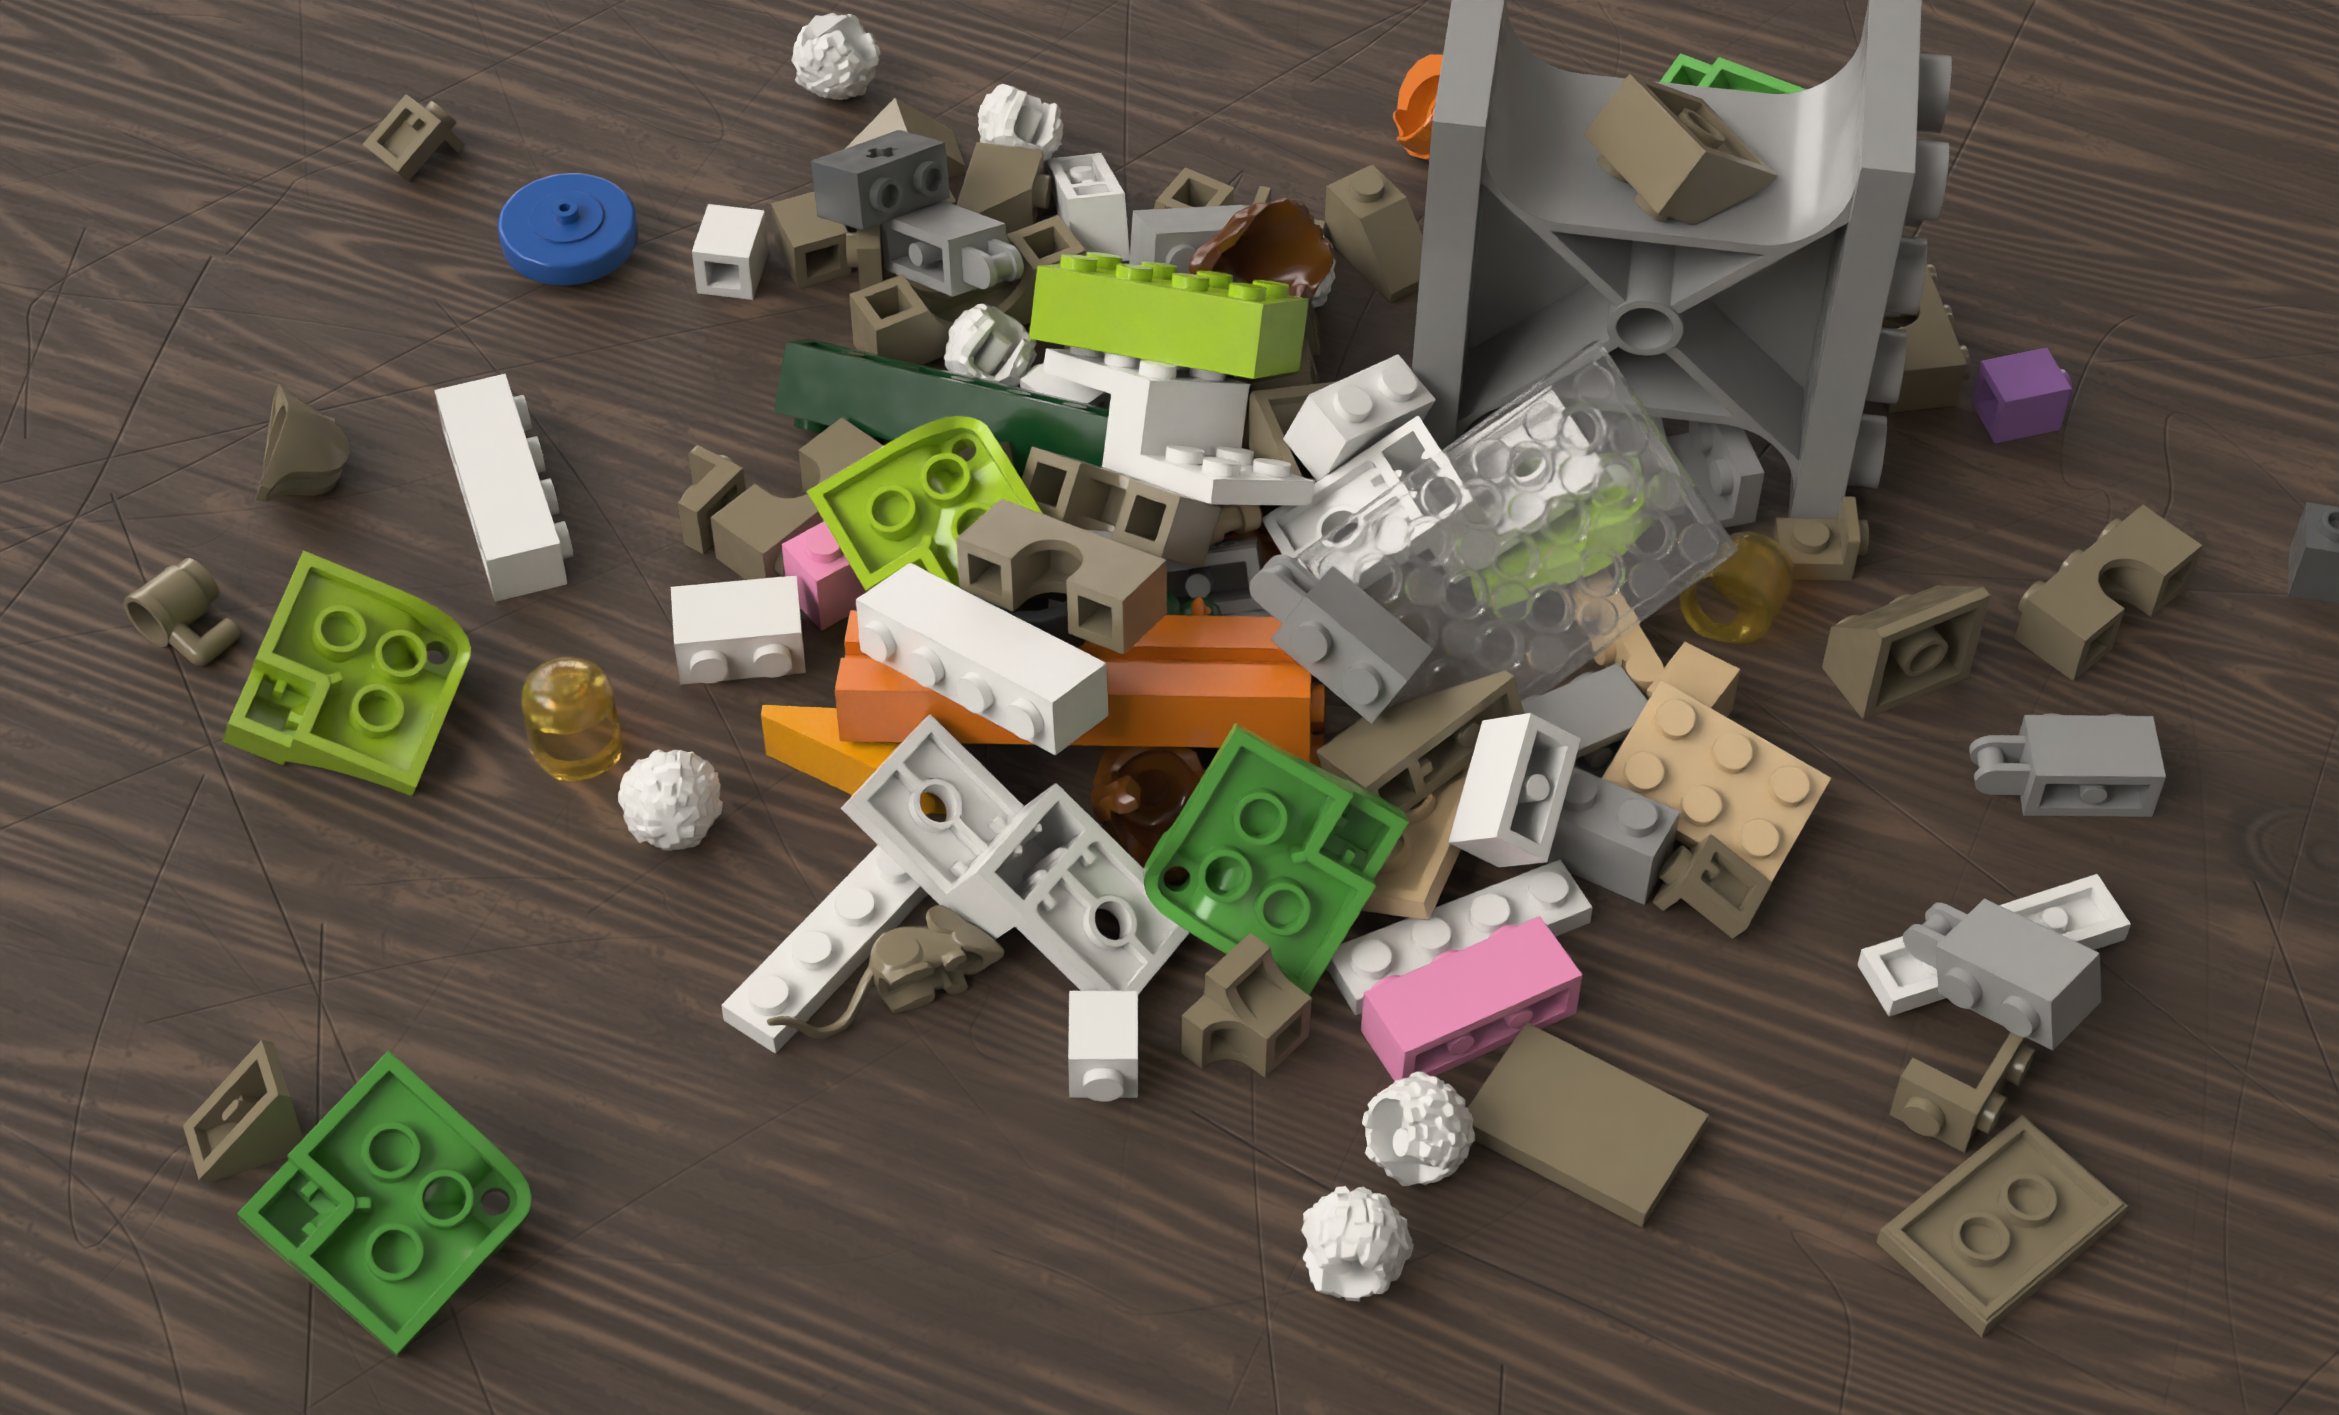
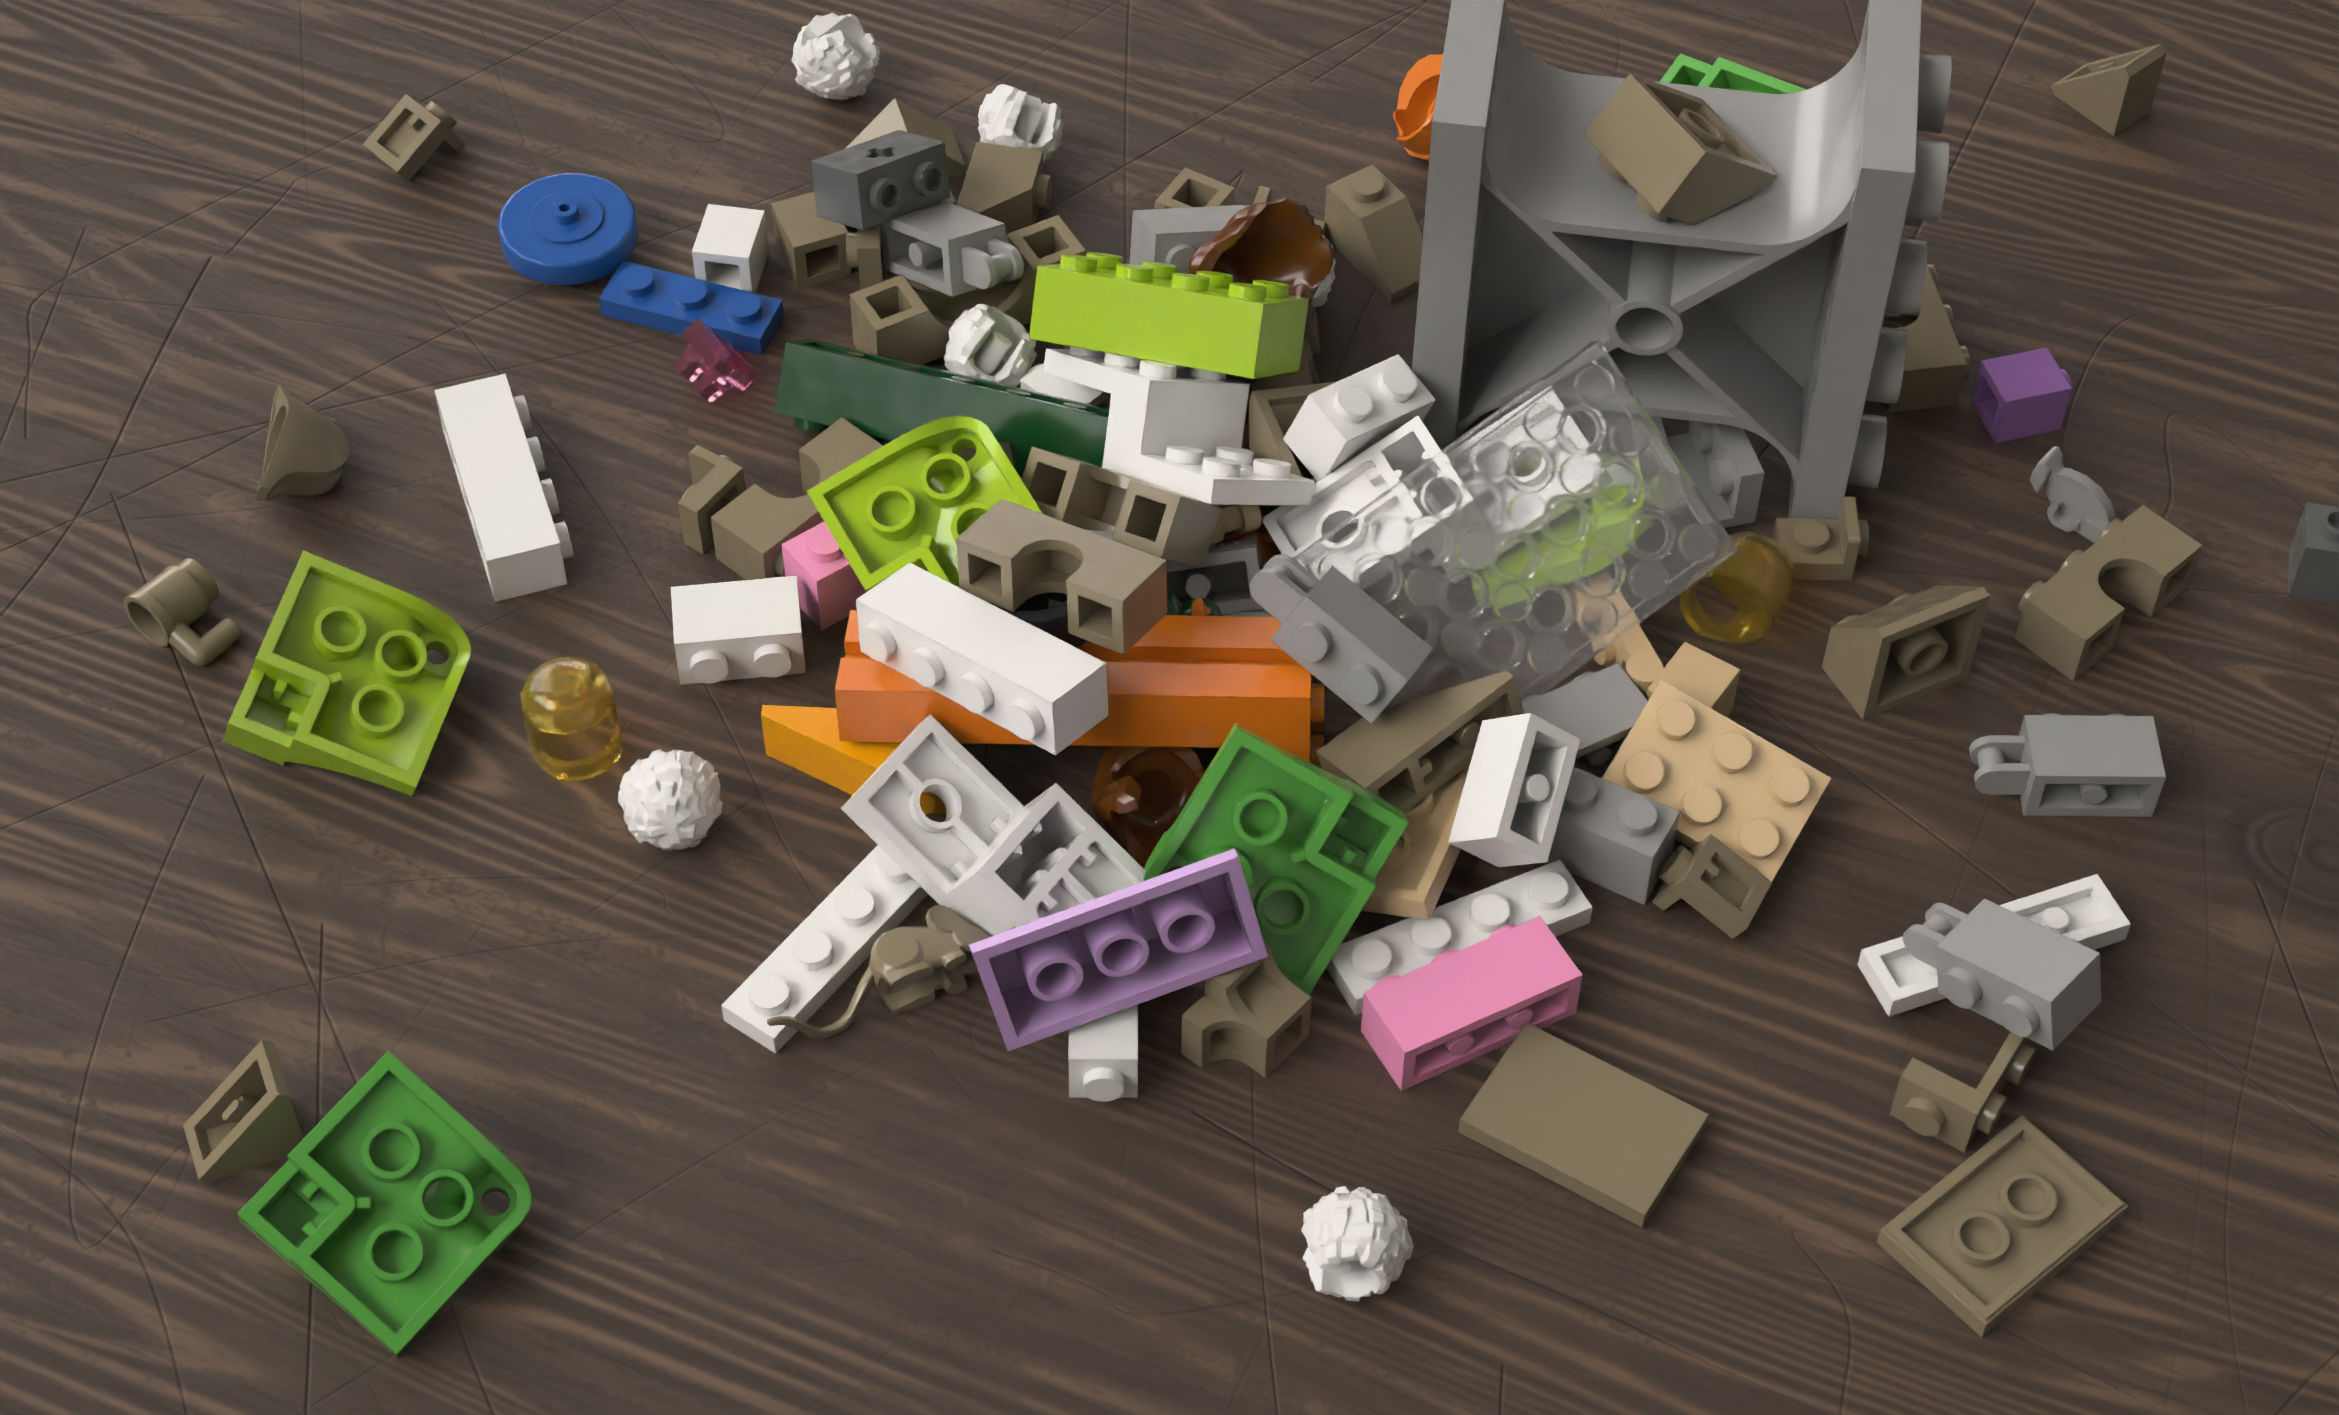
white slope [1046,153,1130,261] -> none
white piece [1362,1072,1475,1186] -> none
none -> blue plate [599,260,784,356]
none -> clear pink tile [673,318,759,403]
none -> lavender slope [969,848,1268,1052]
none -> light grey piece [2030,446,2116,543]
none -> dark tan slope [2051,44,2167,136]

